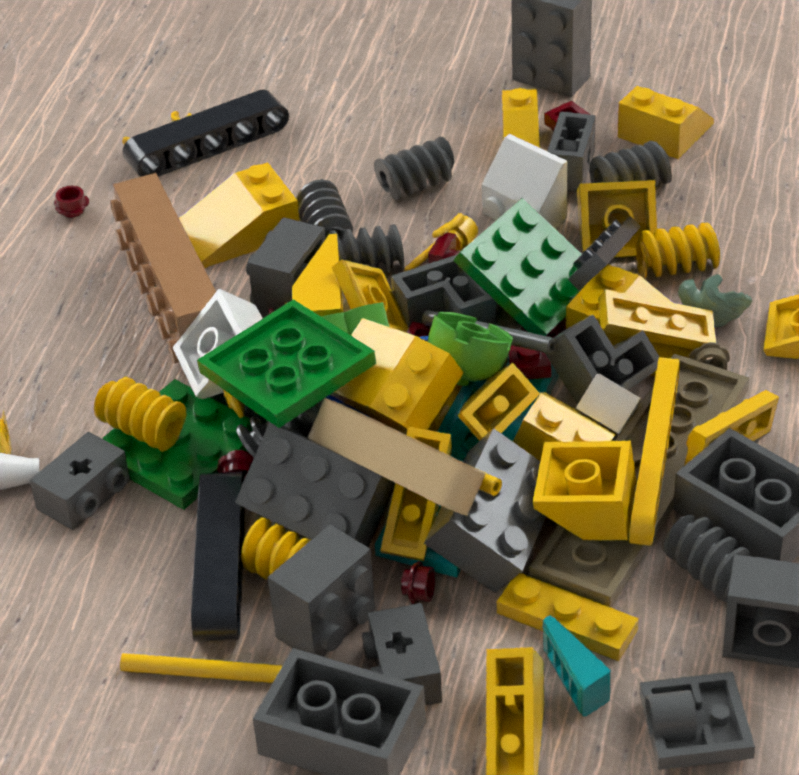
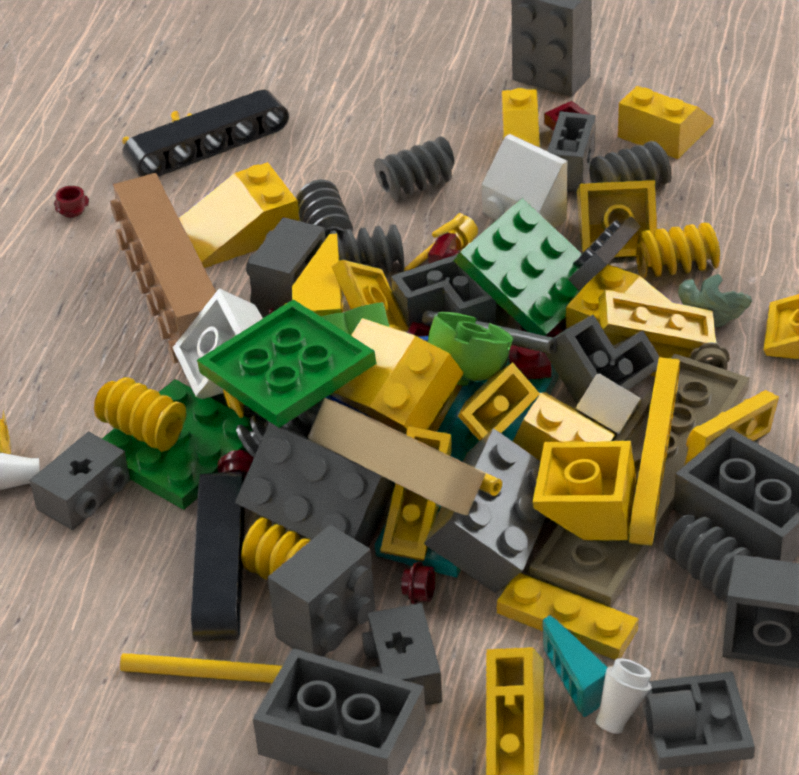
none -> white cone [596,658,651,734]

